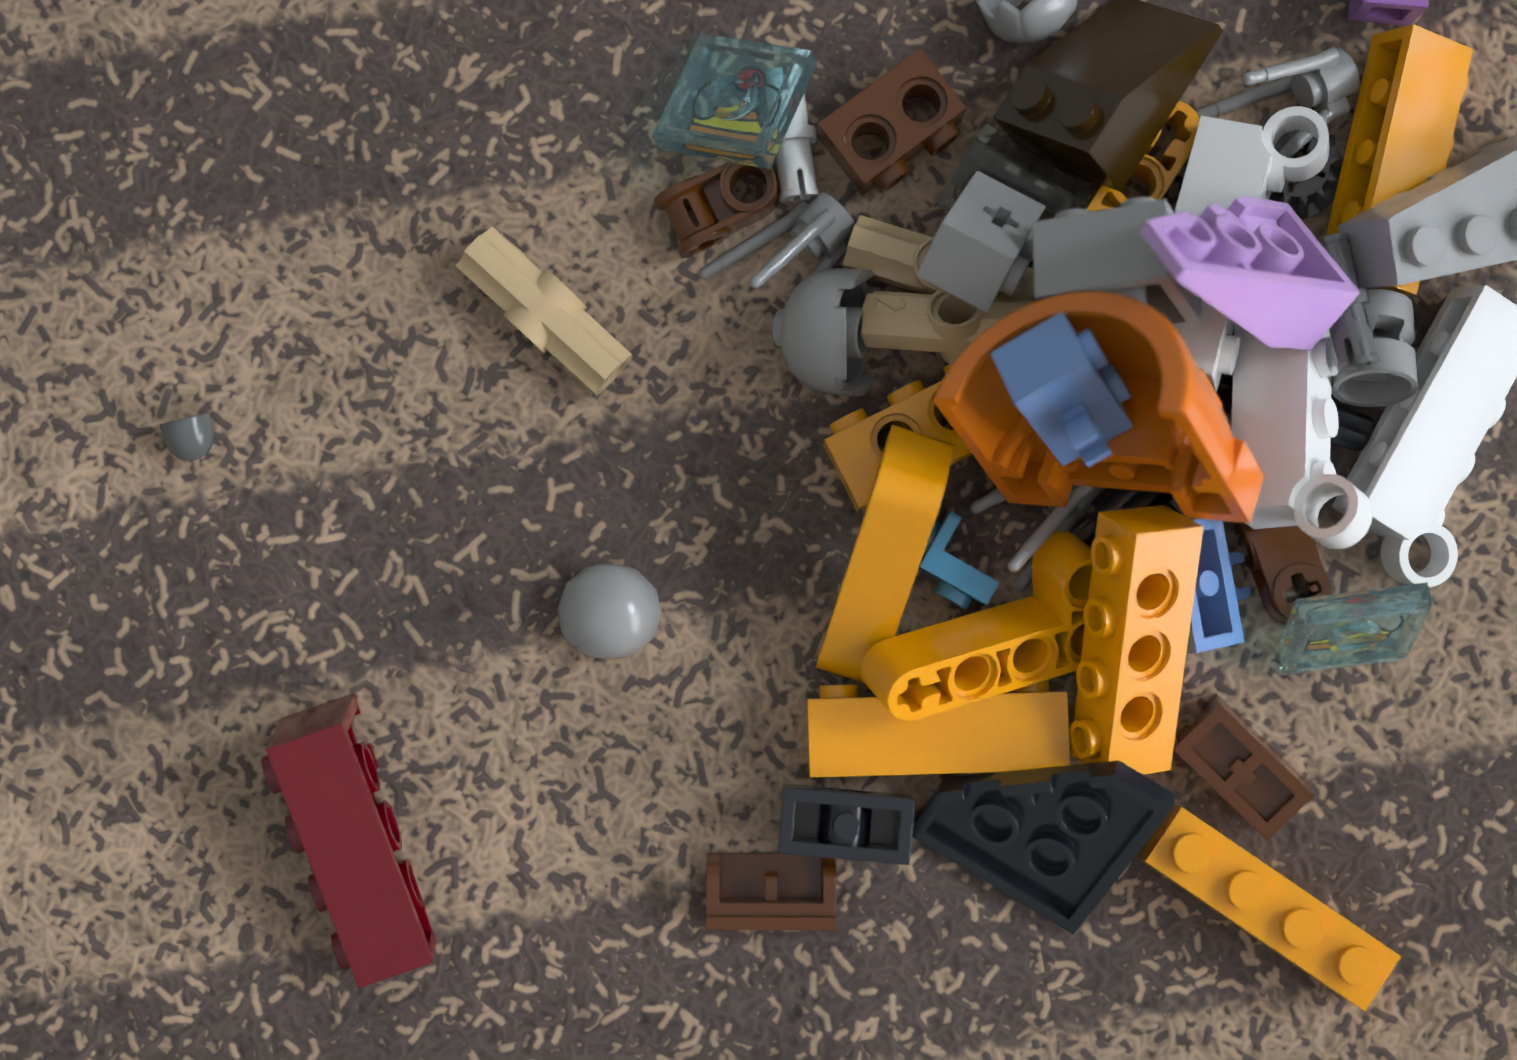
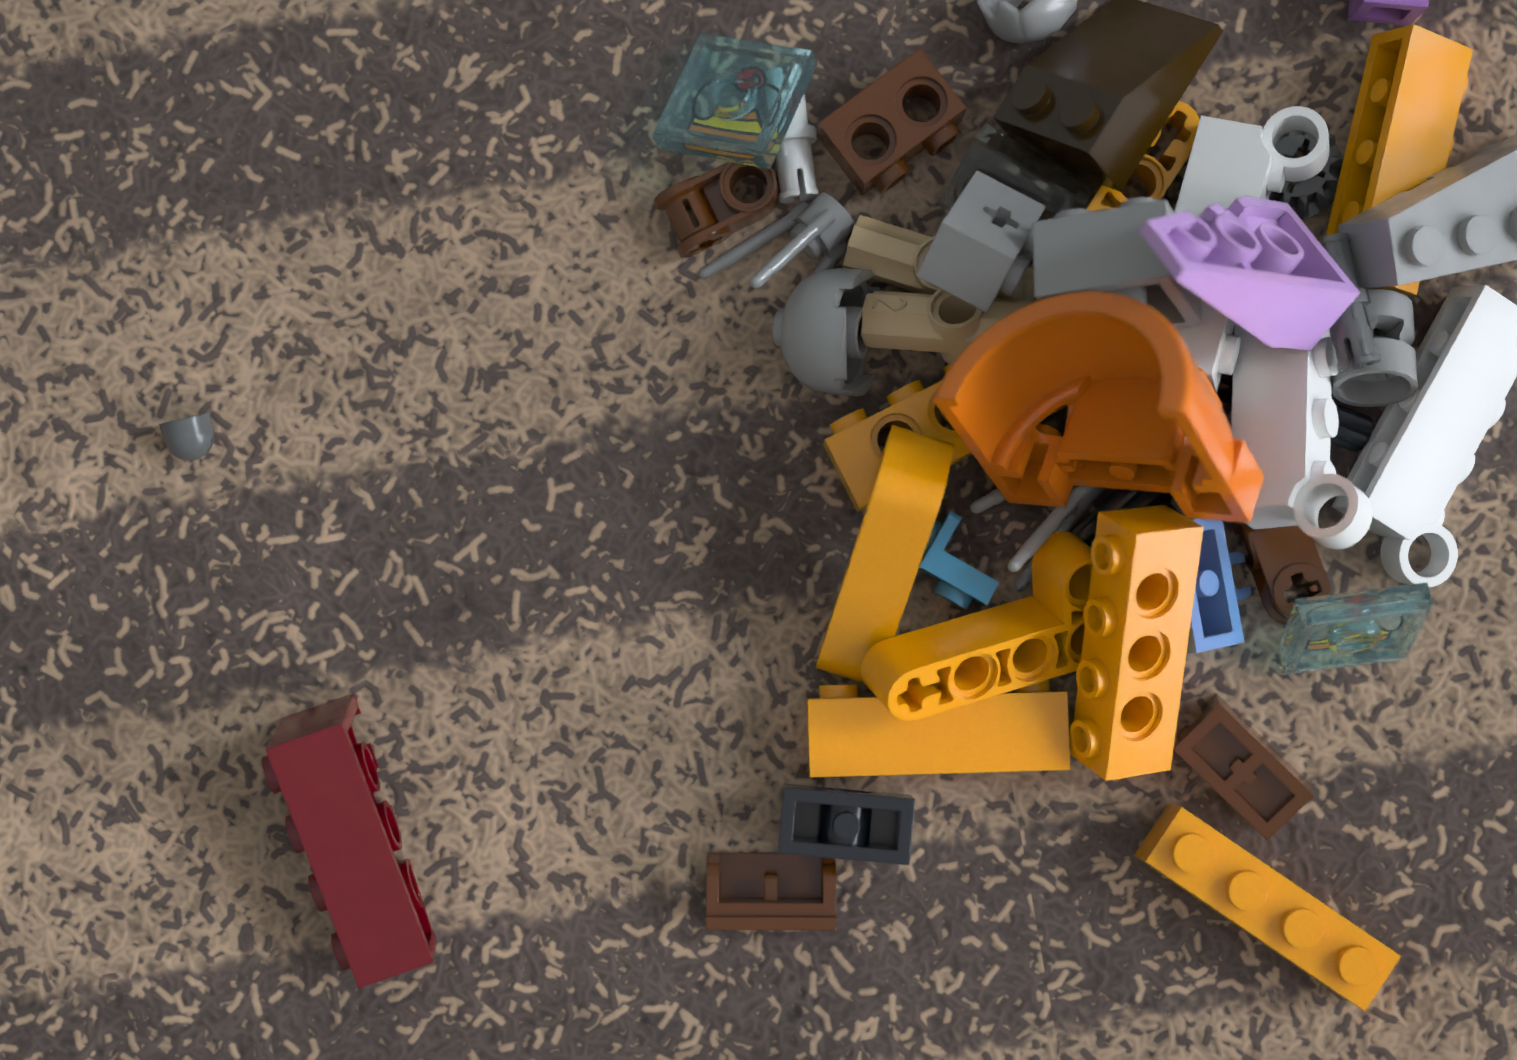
tan piece [455,227,633,396] -> none
light grey hair [557,563,662,659] -> none
black plate [912,760,1176,935] -> none
medium blue brick [990,311,1133,467] -> none
light grey plant [1195,47,1360,158] -> none

